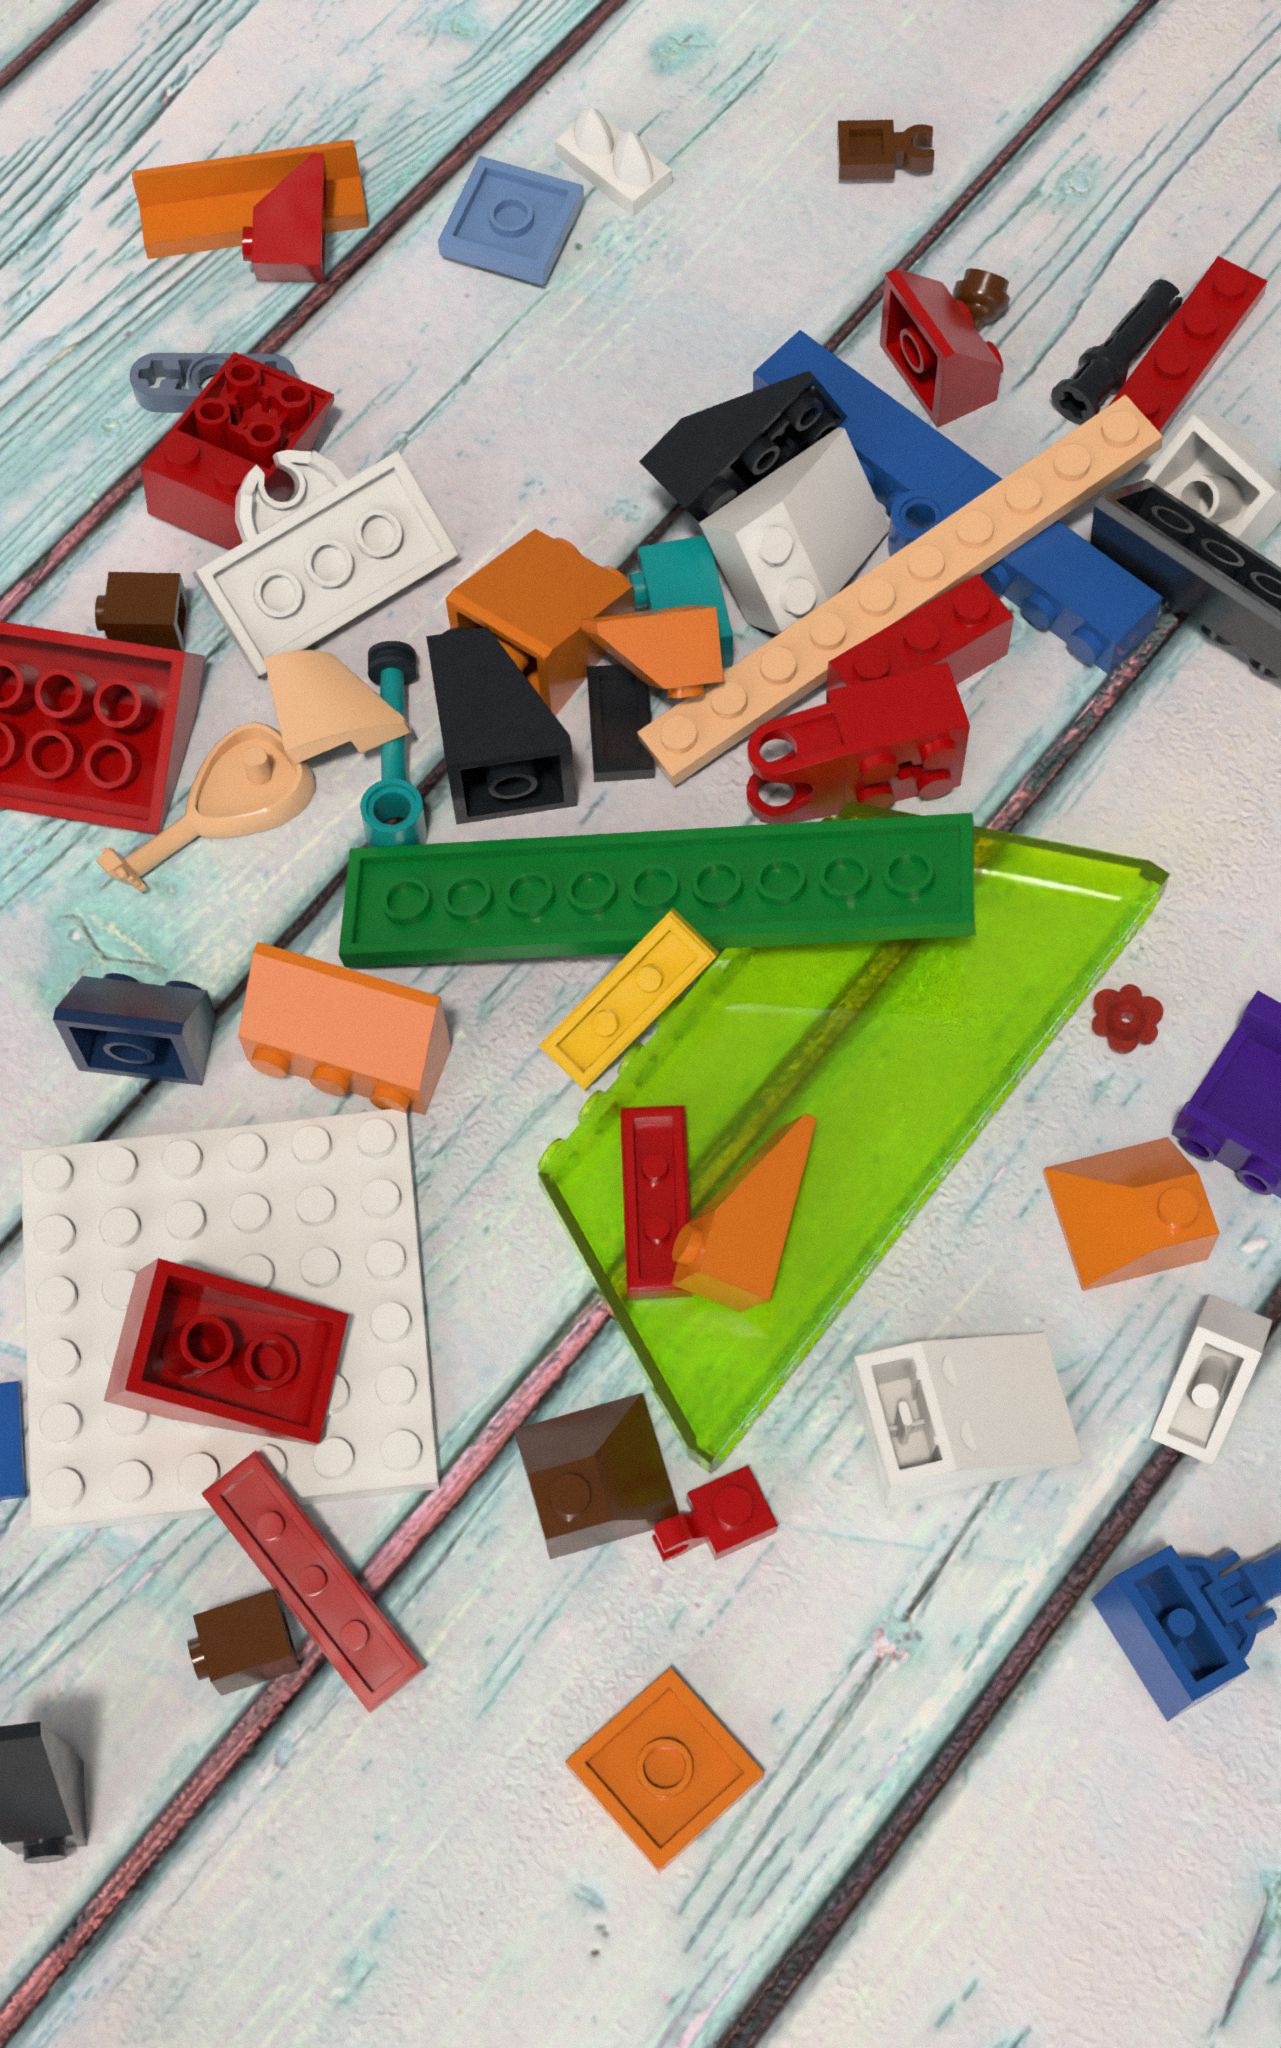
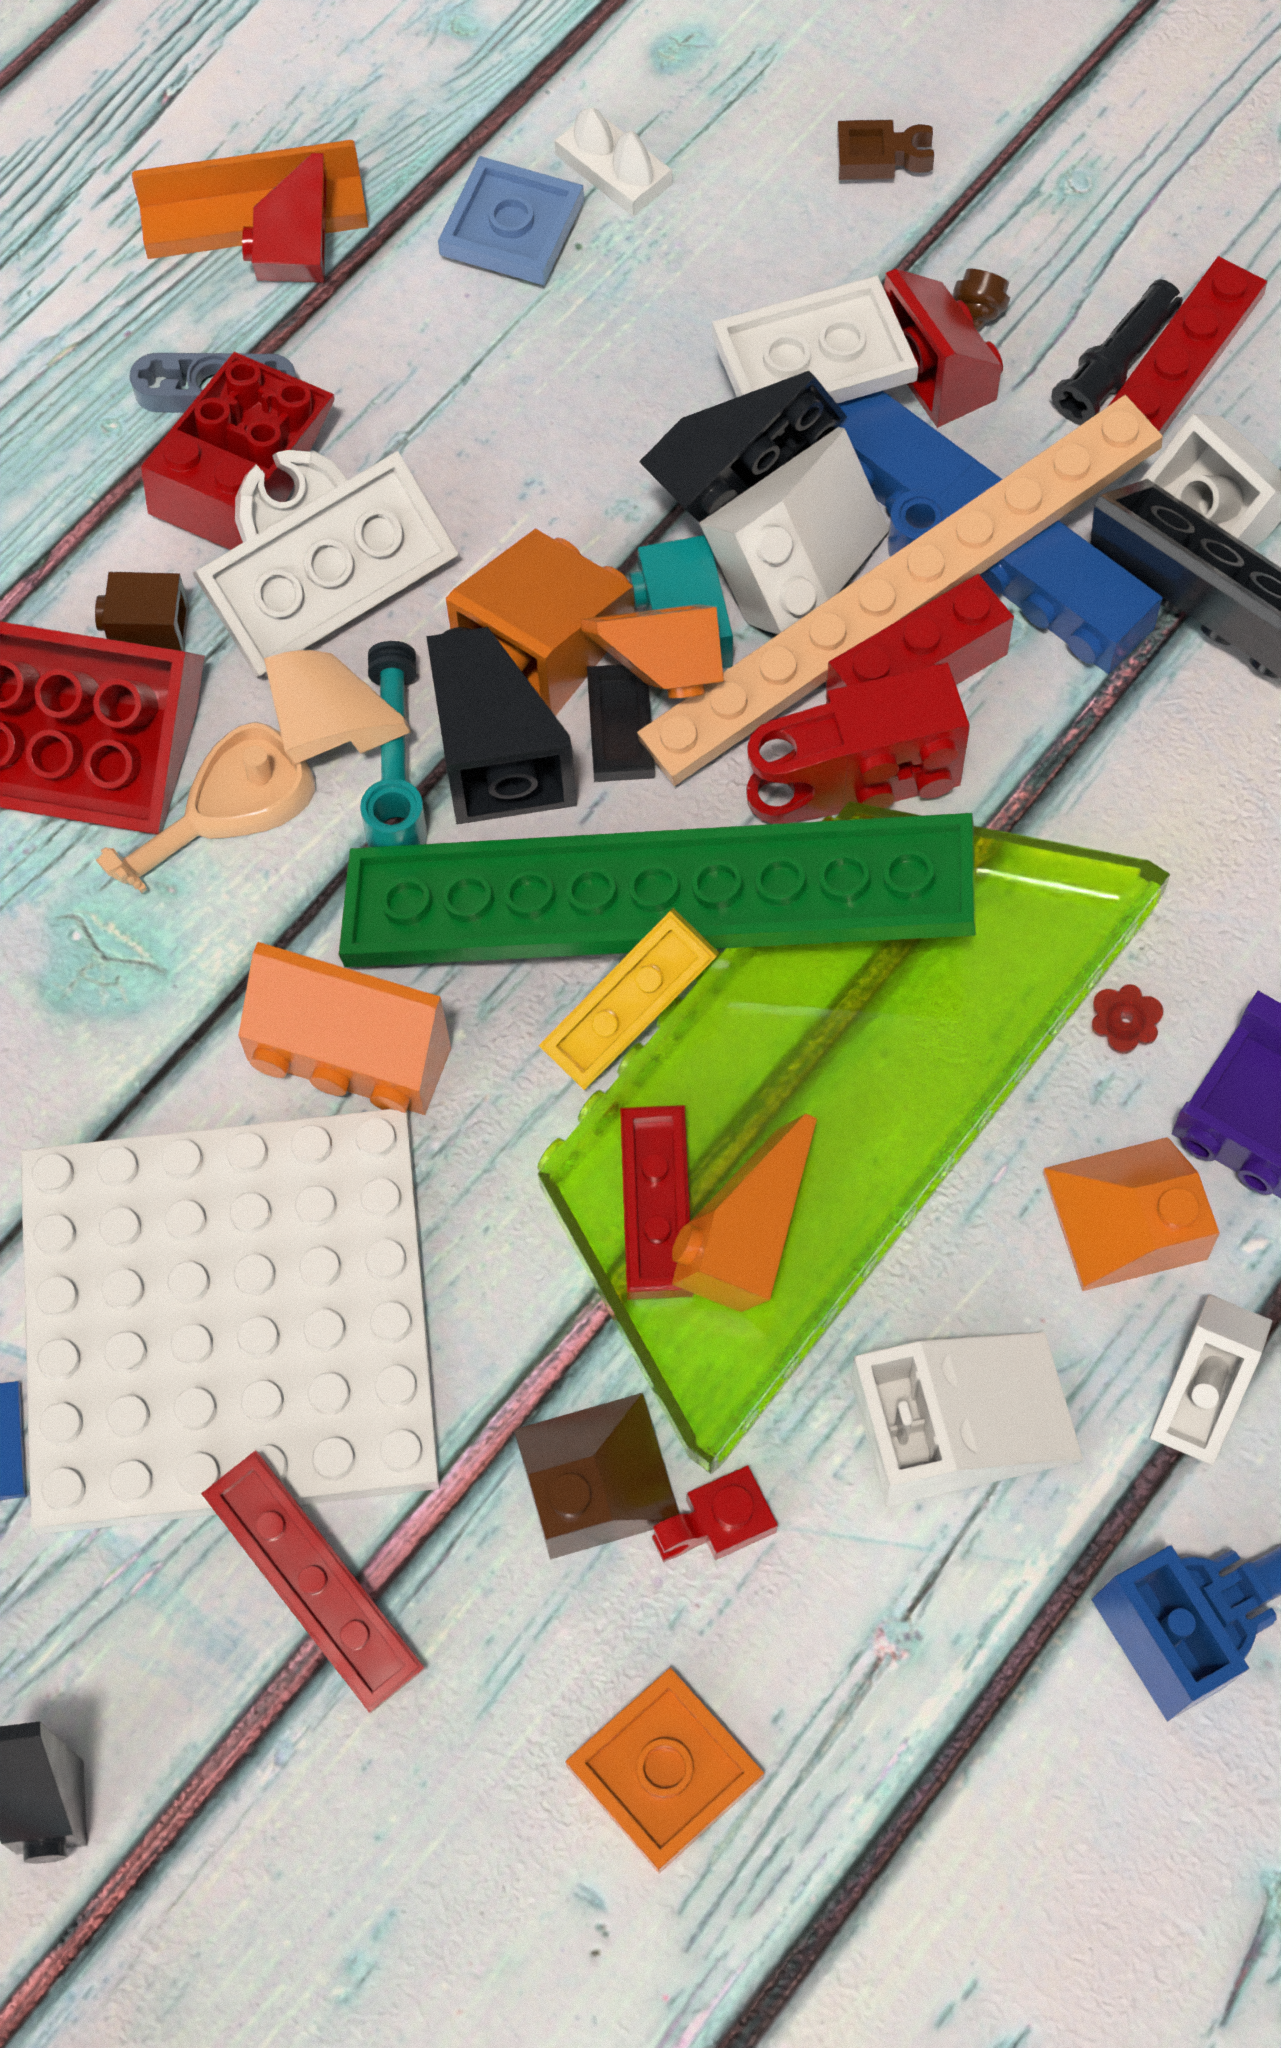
dark blue slope [53,973,217,1086] -> none
red slope [104,1258,349,1446] -> none
reddish brown brick [187,1589,301,1696] -> none
none -> white plate [712,275,918,403]

